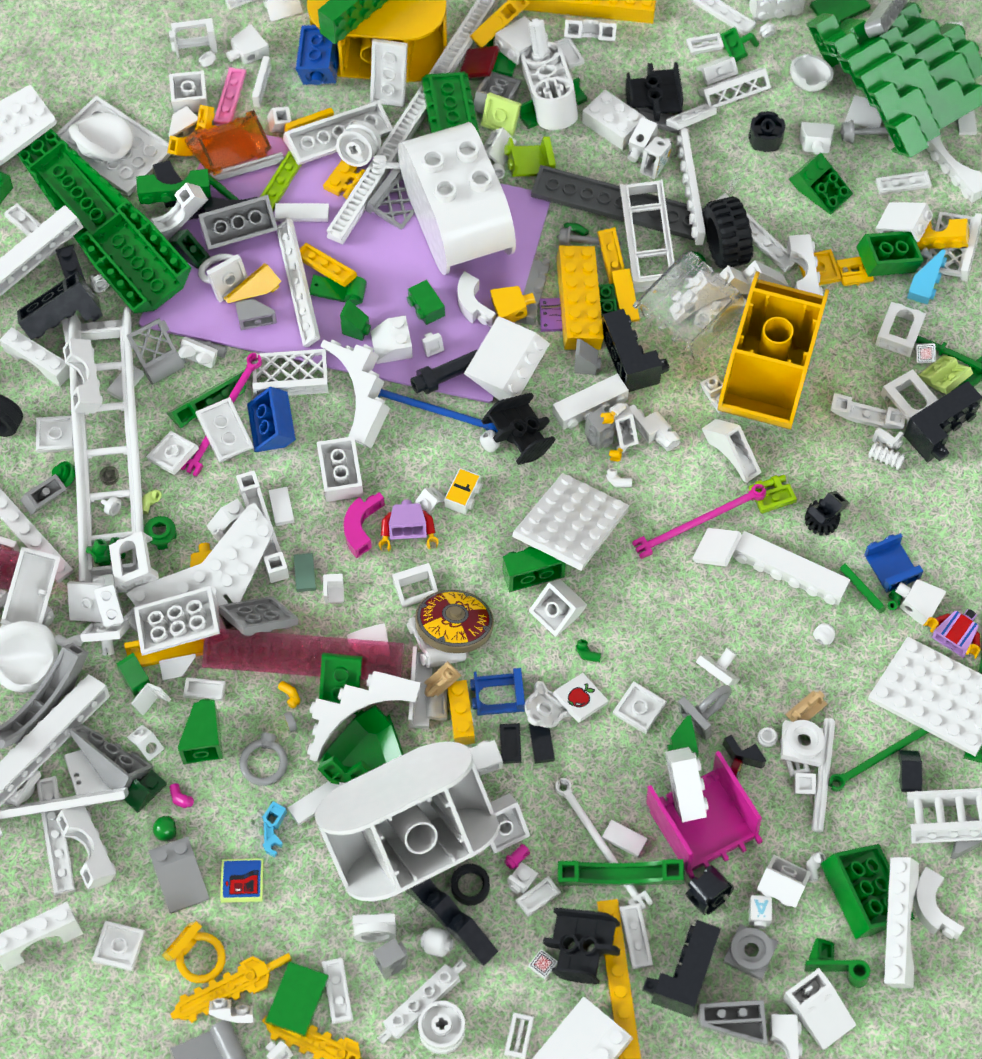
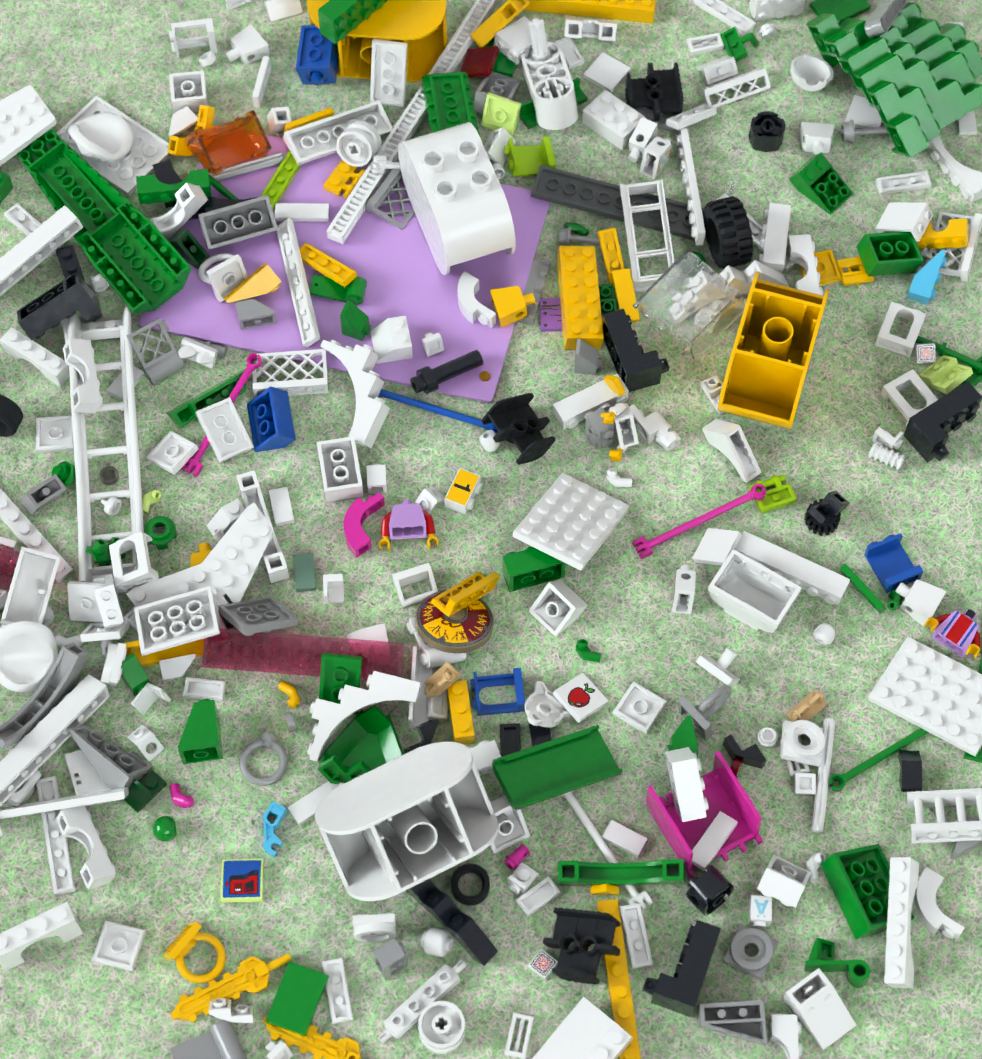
light grey slope [149,836,210,914] -> none
bright pink tile [213,67,247,127] -> none
green brick [407,280,445,325] -> none
white slope [464,316,550,400] -> none
white slope [830,393,905,429] -> none
none -> white piece [100,643,127,687]
none -> white brick [366,463,387,494]
none -> black slope [404,718,439,753]
none -> yellow fence [431,571,500,617]
none -> green ladder [492,725,623,810]
none -> white tile [583,52,631,94]
none -> yellow tile [590,884,619,895]
none -> yellow tile [603,375,625,396]
none -> white torso [672,565,696,614]
none -> white tile [692,811,738,871]
none -> white container [708,549,802,633]
none -> white brick [758,203,791,274]

